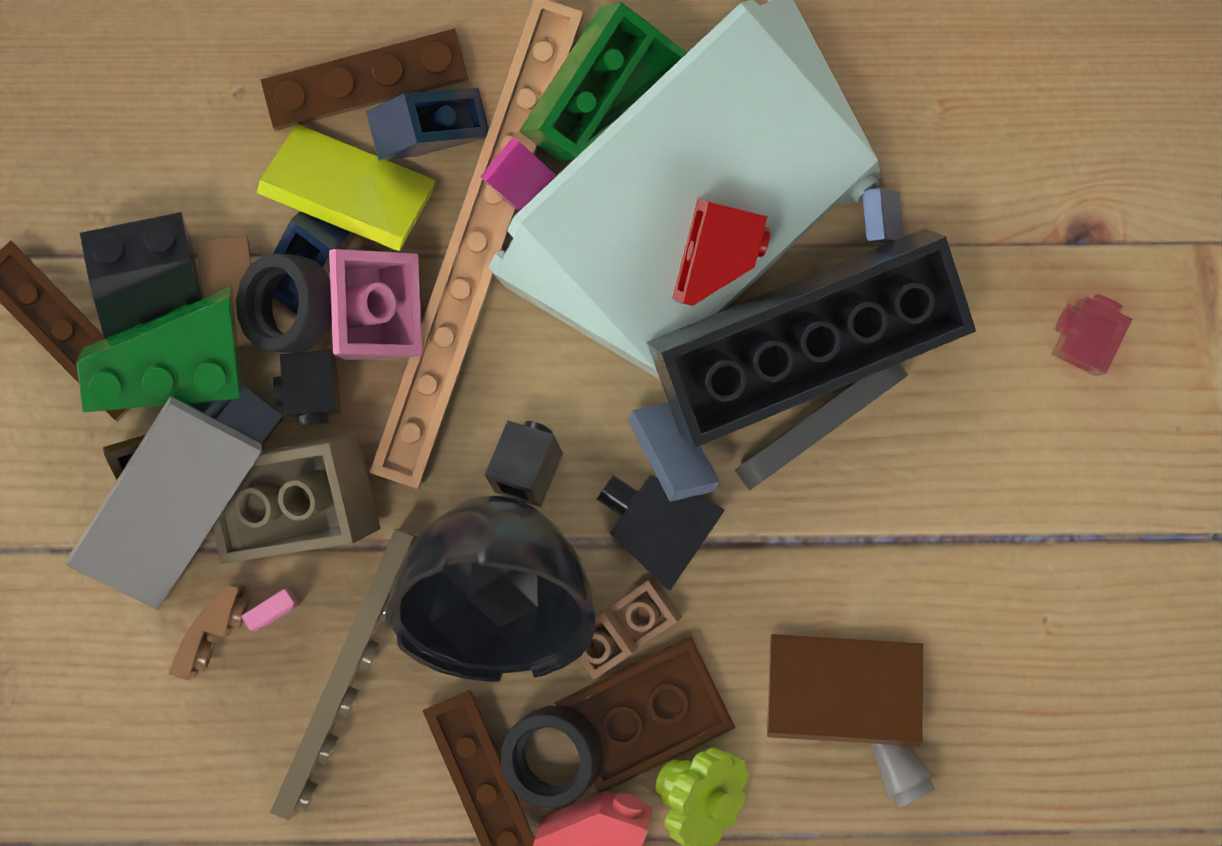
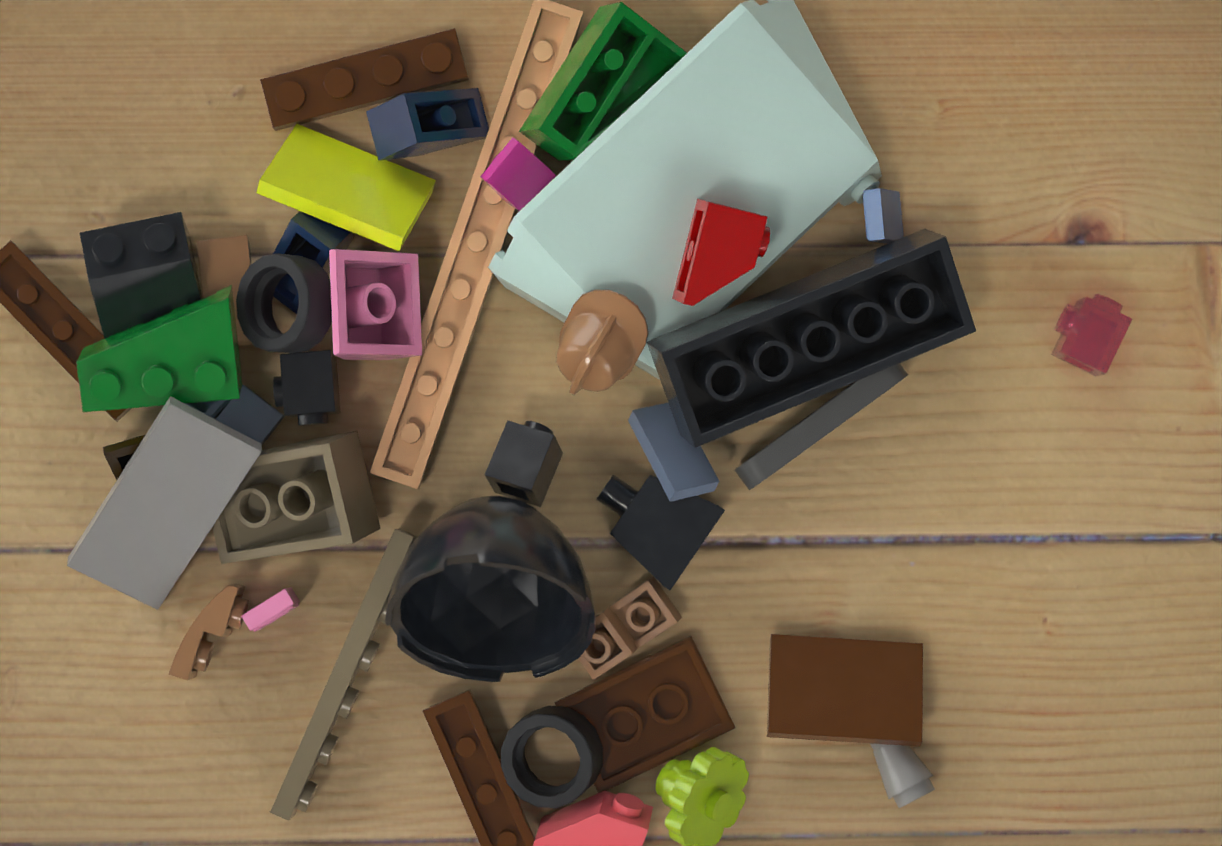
none -> medium nougat piece [556,290,649,395]

